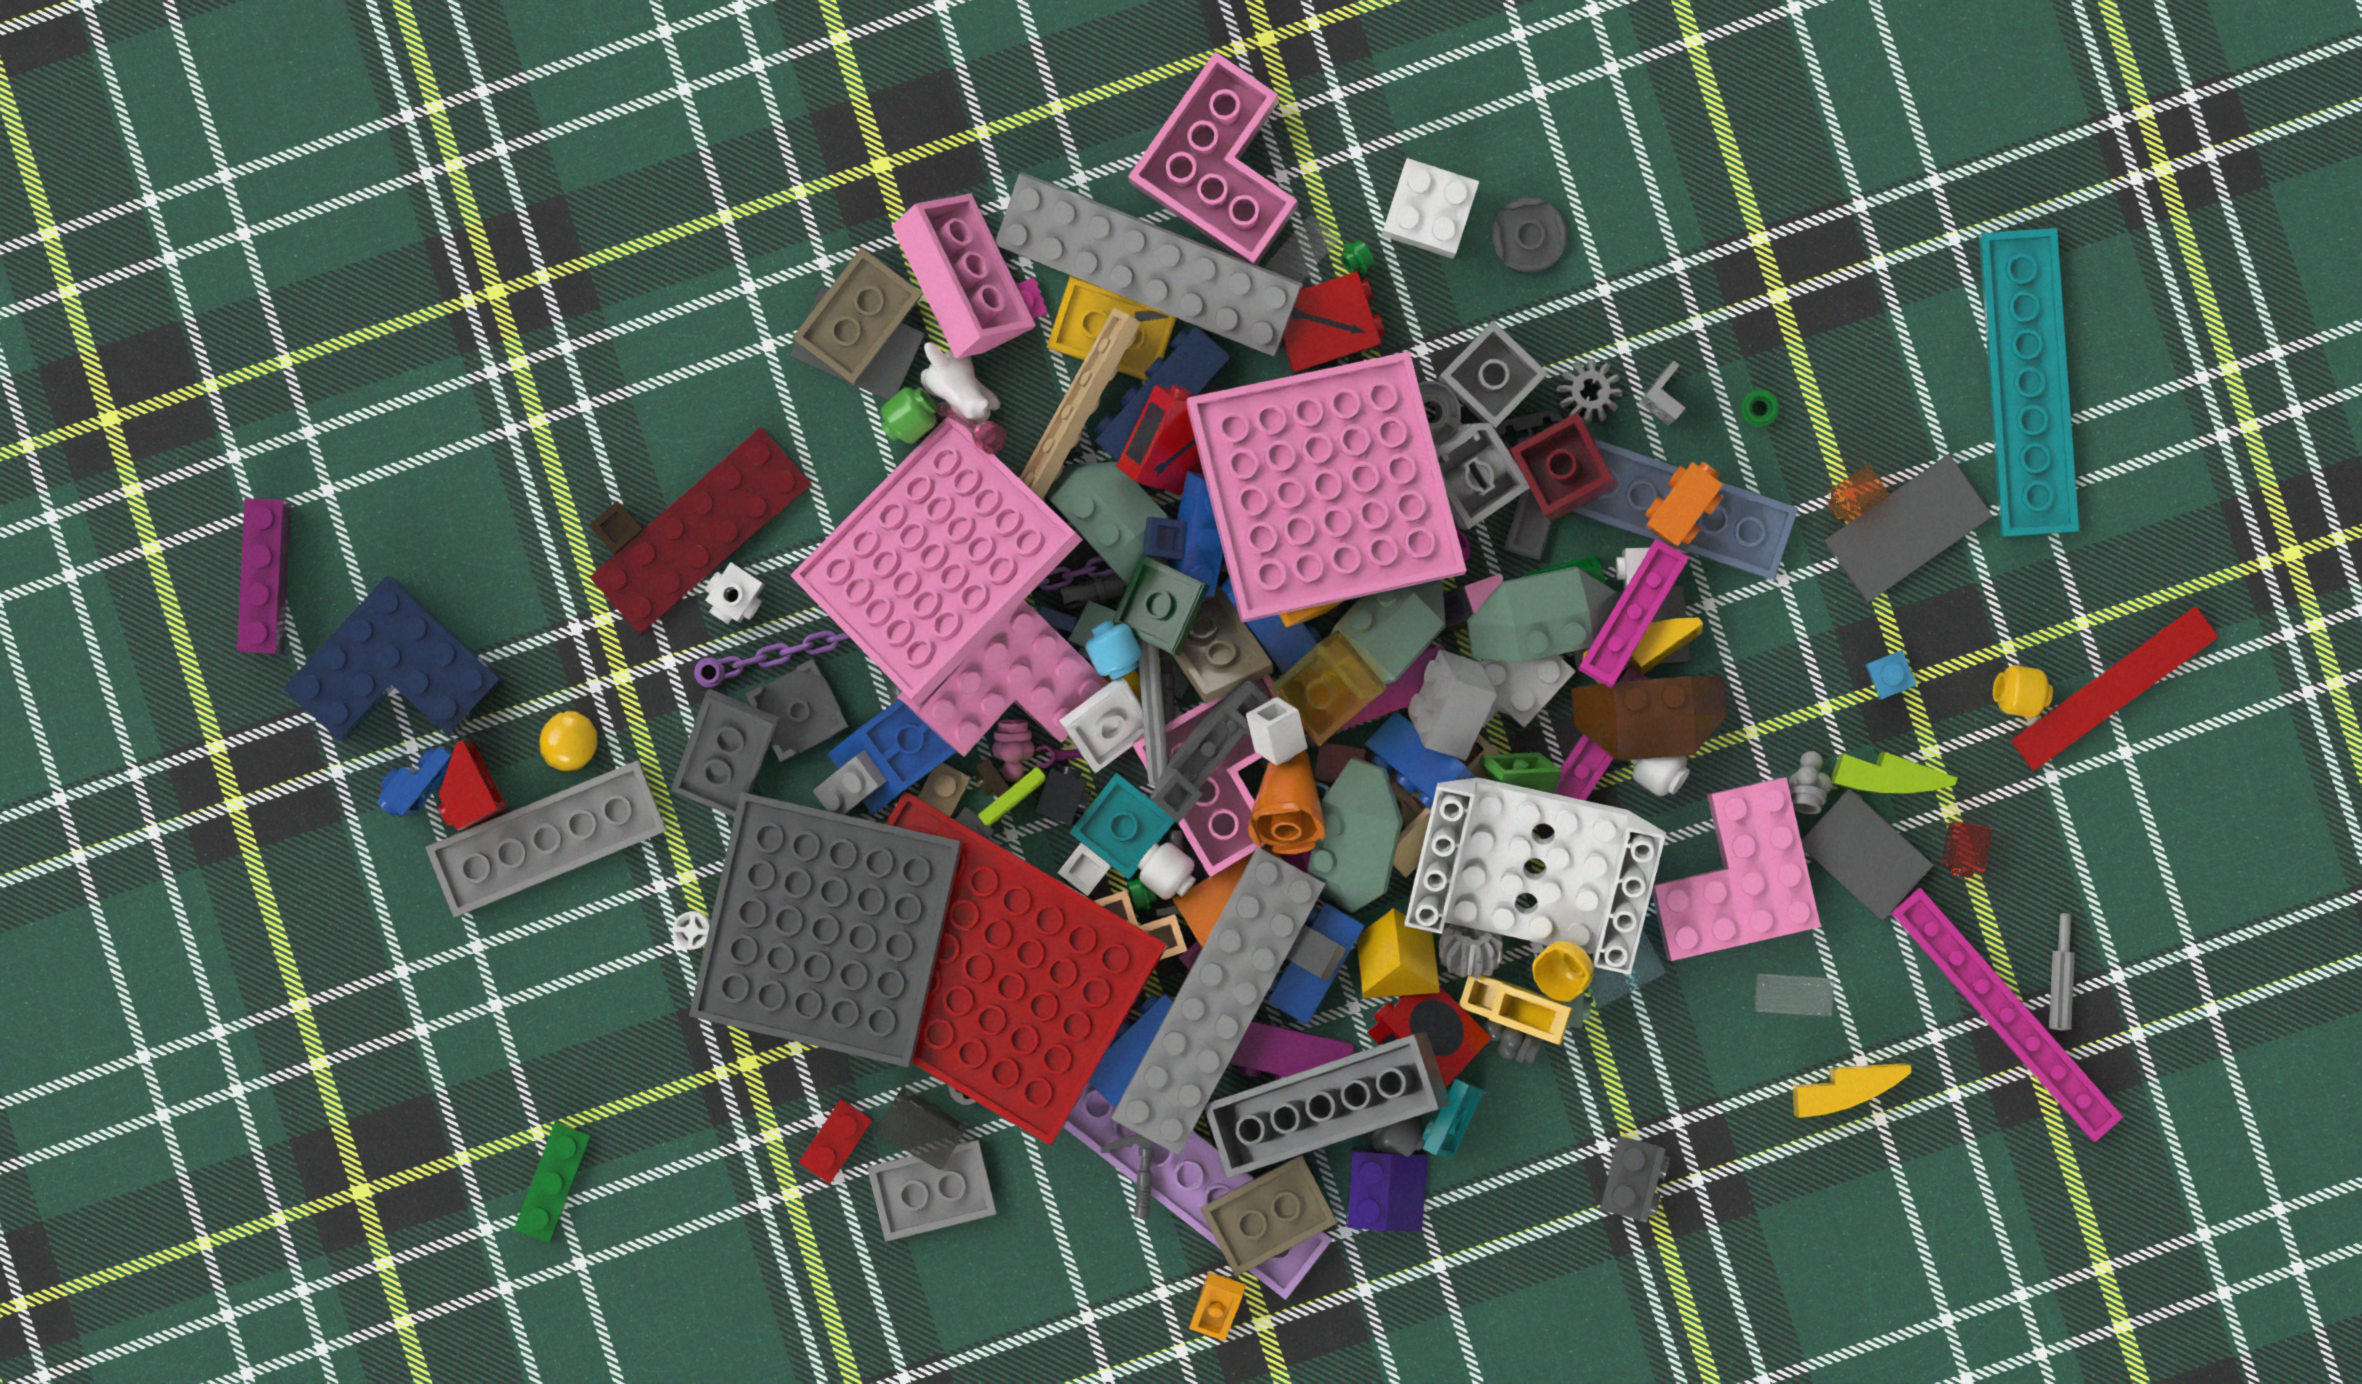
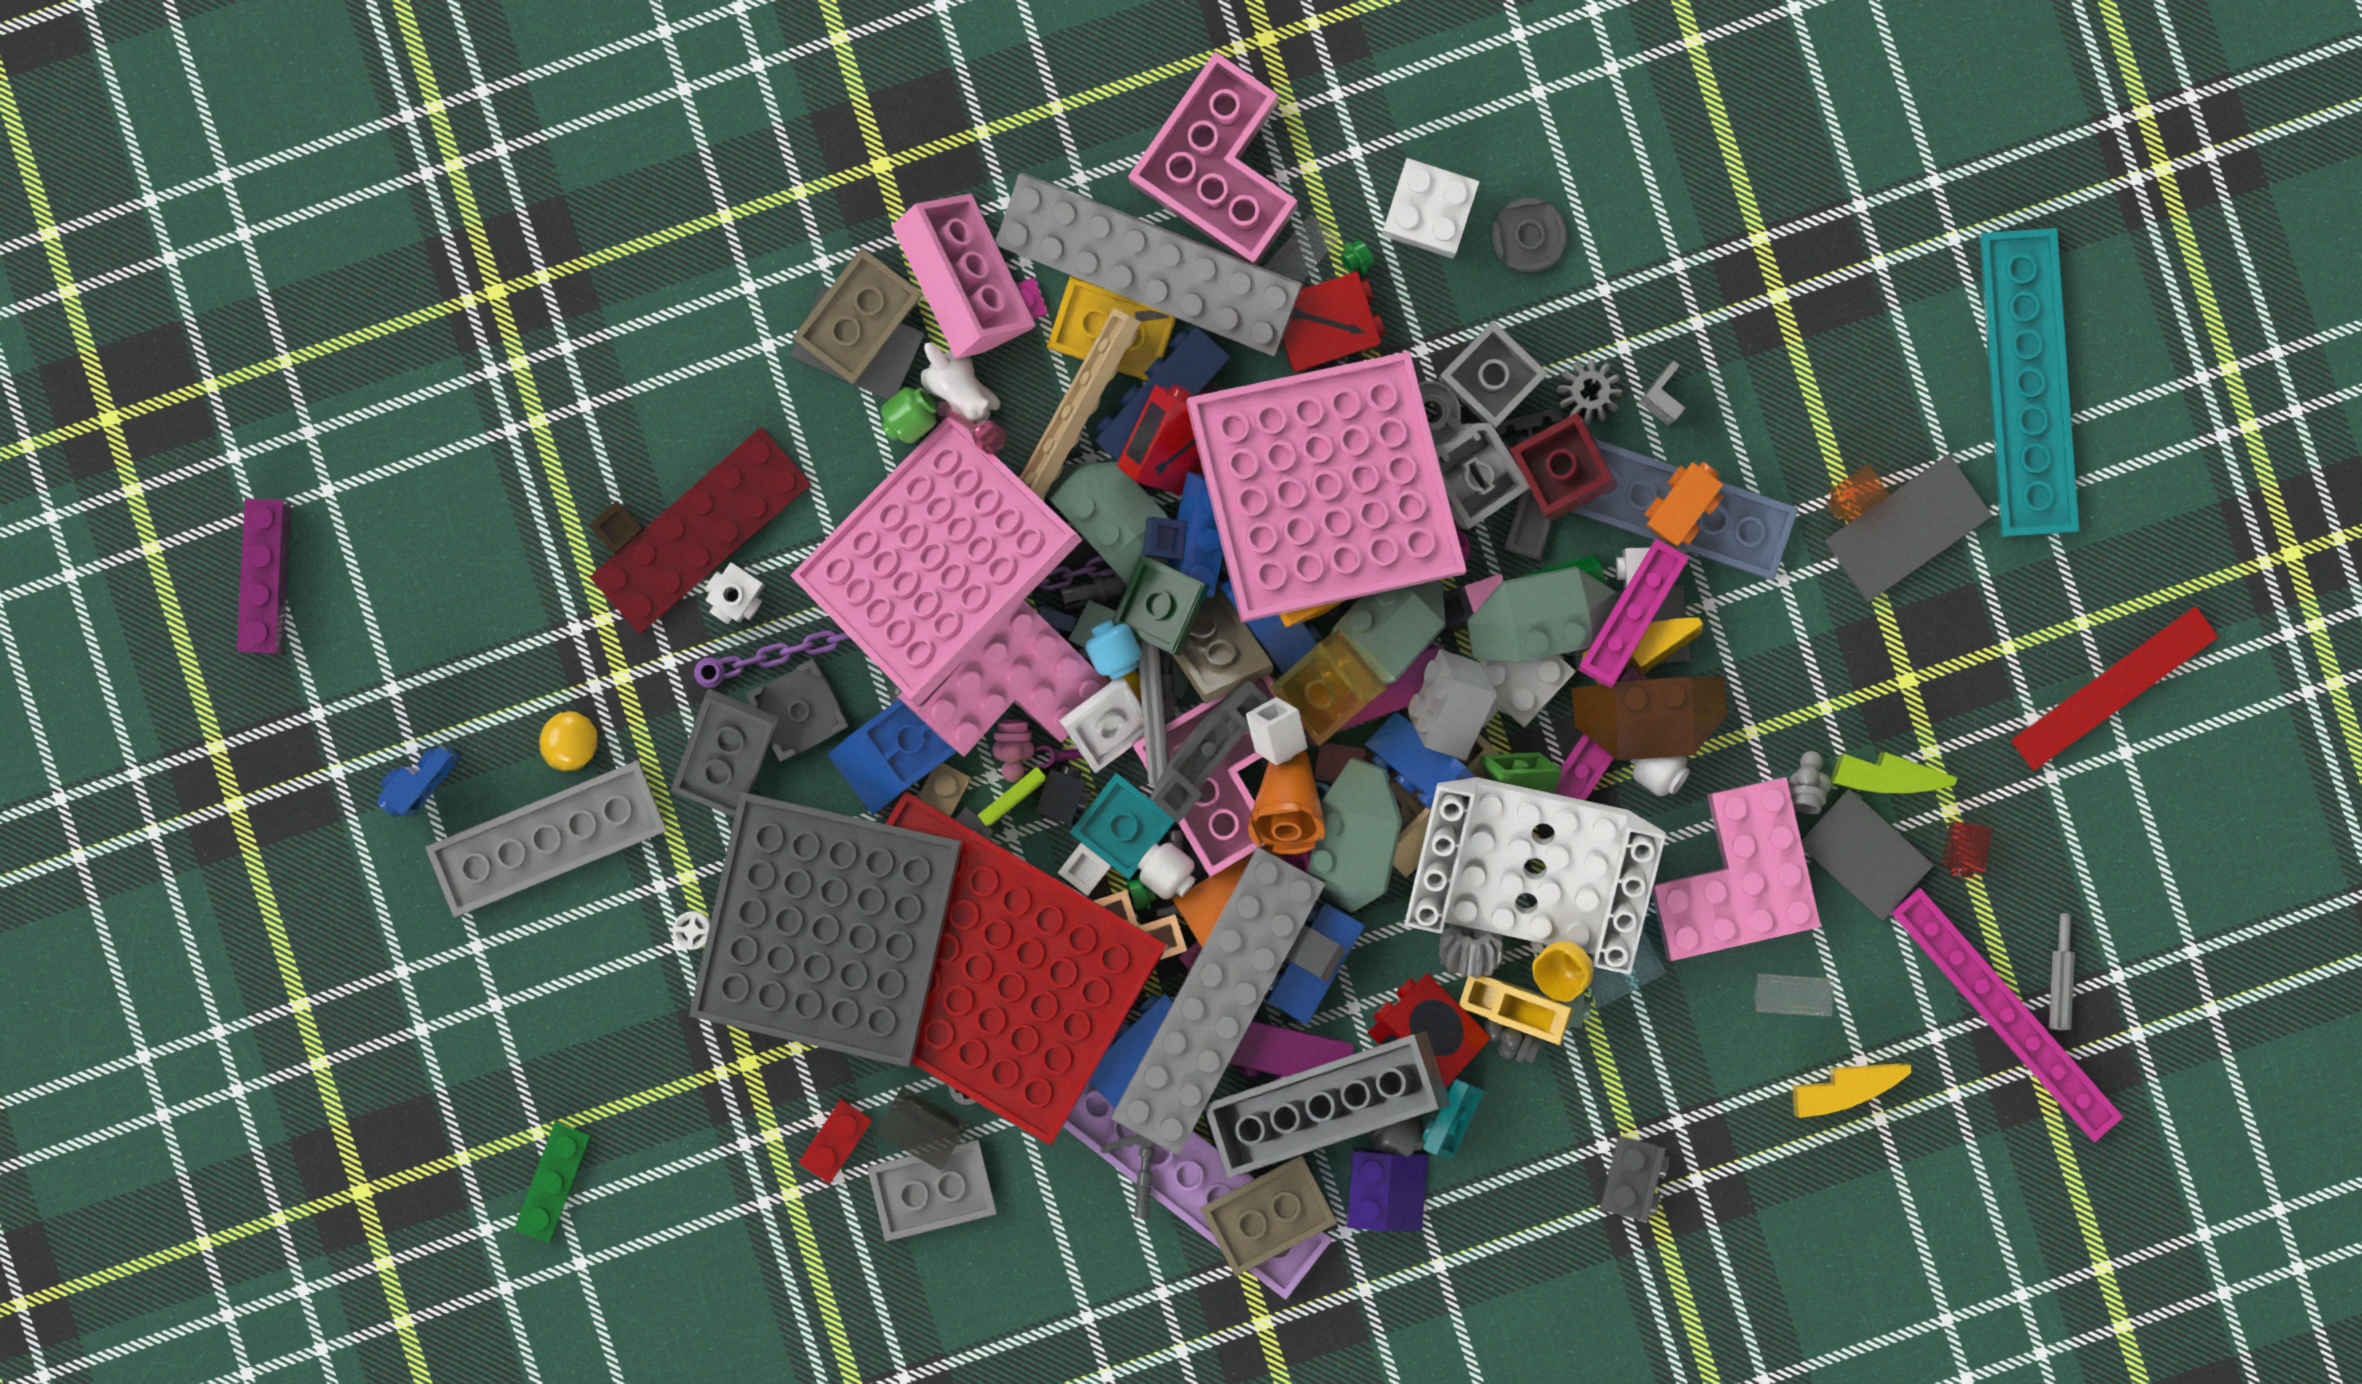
dark blue brick [283,576,505,741] -> none
red slope [438,740,508,830] -> none
light grey plate [813,750,887,815] -> none
dark brown plate [975,758,1011,798] -> none
light orange slope [1189,1272,1246,1341] -> none
yellow slope [1357,908,1440,998] -> none
green plate [1741,389,1779,428] -> none
dark azure plate [1865,650,1916,700] -> none
yellow head [1993,665,2053,718] -> none

